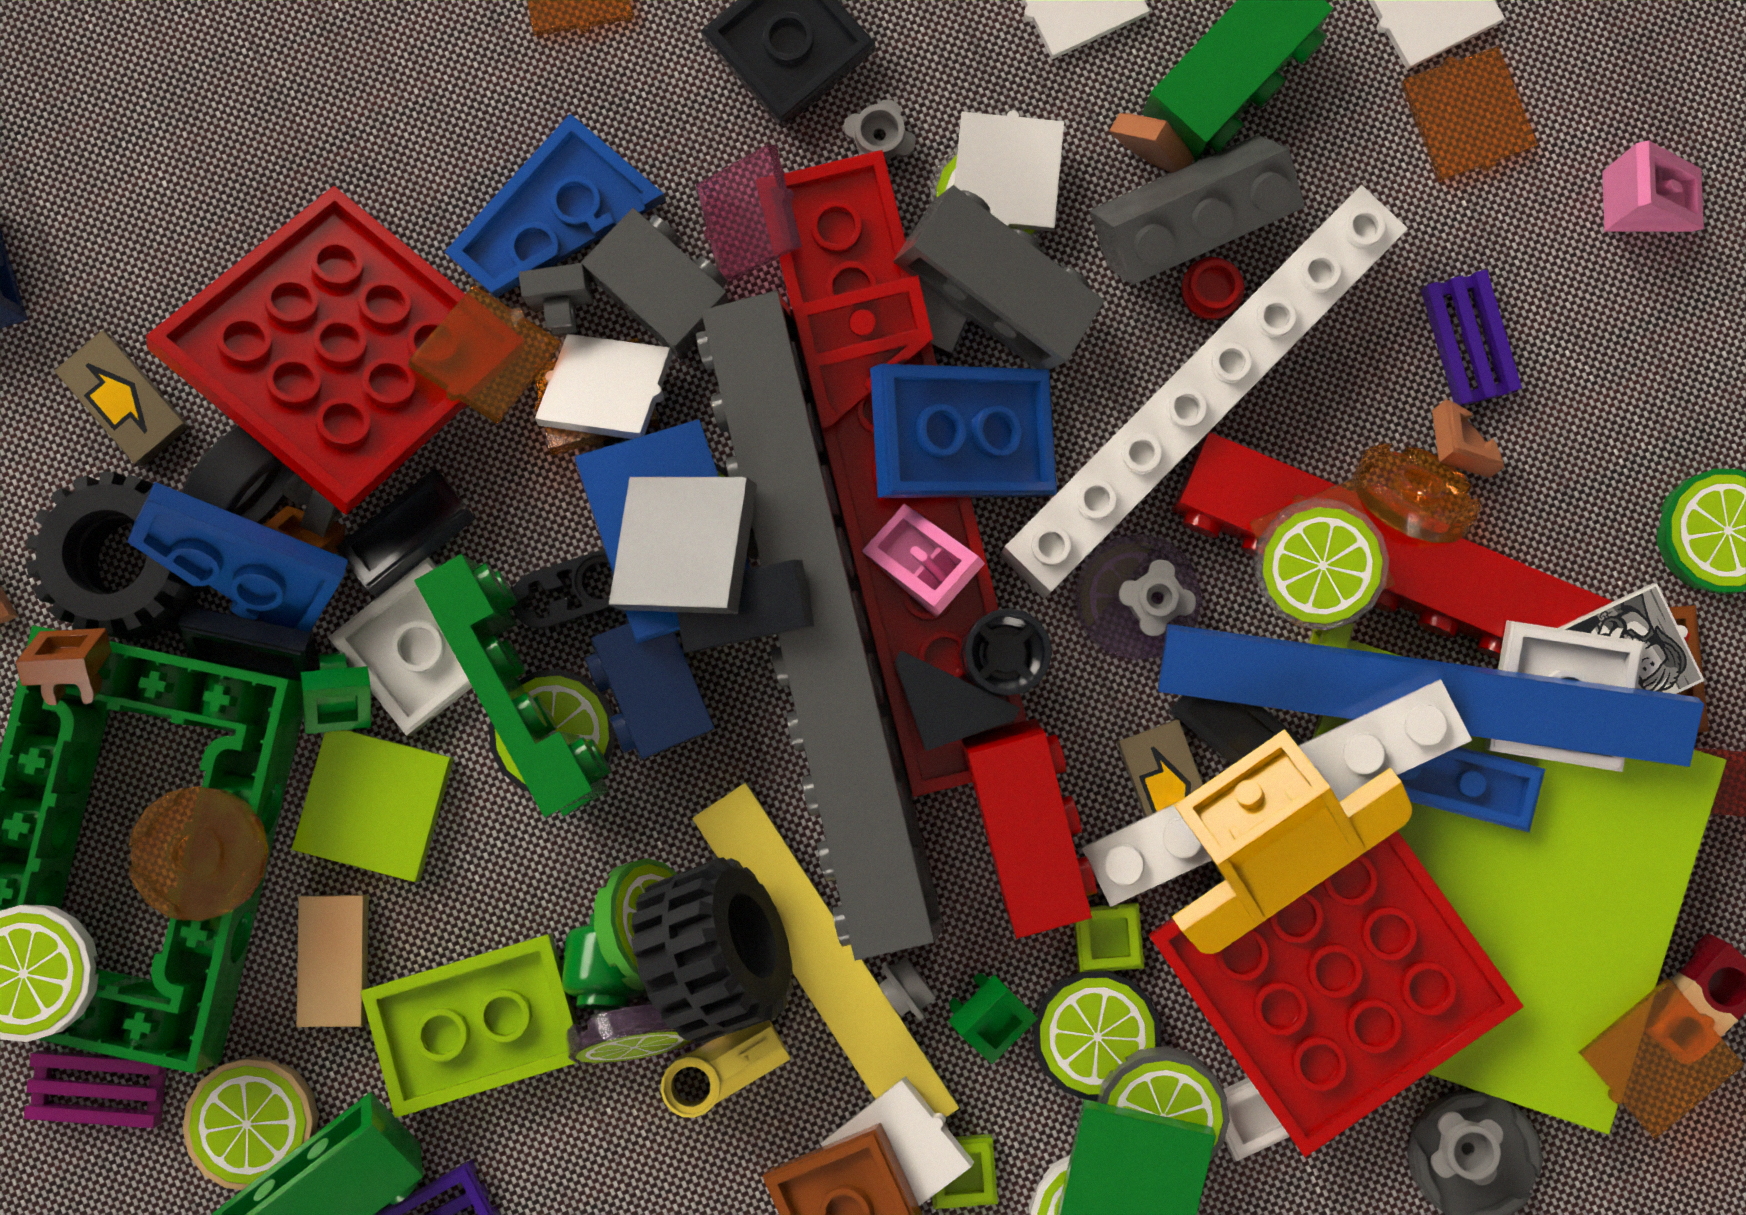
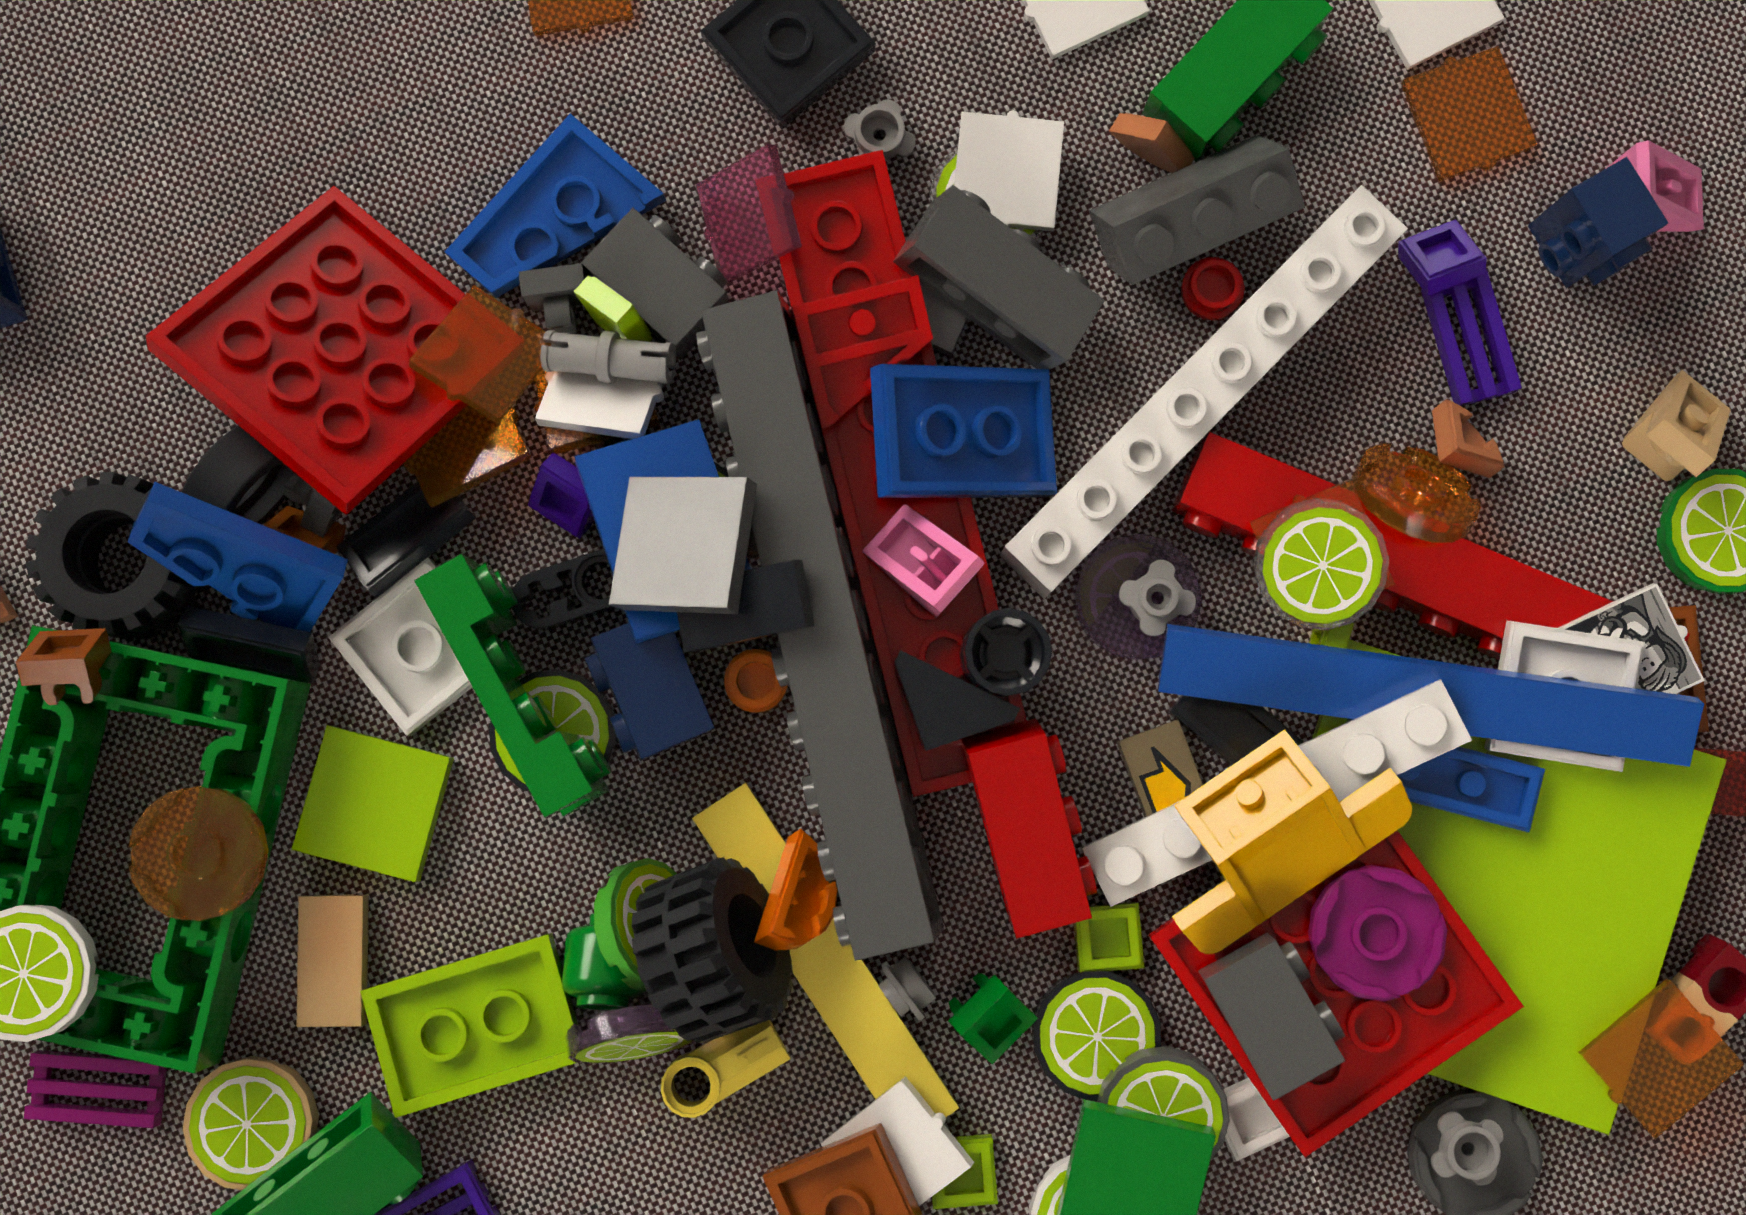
dark tan tile [54,330,190,467] -> none
green tile [301,652,371,734] -> none
none -> clear orange piece [404,380,532,508]
none -> dark purple tile [528,452,594,539]
none -> light grey pin [540,330,676,384]
none -> lime tile [573,275,653,342]
none -> orange tile [724,649,788,713]
none -> orange tile [754,828,838,951]
none -> dark grey brick [1198,933,1345,1101]
none -> magenta tile [1308,865,1447,1001]
none -> dark purple tile [1398,219,1487,296]
none -> dark blue brick [1528,157,1668,289]
none -> tan slope [1622,370,1731,481]

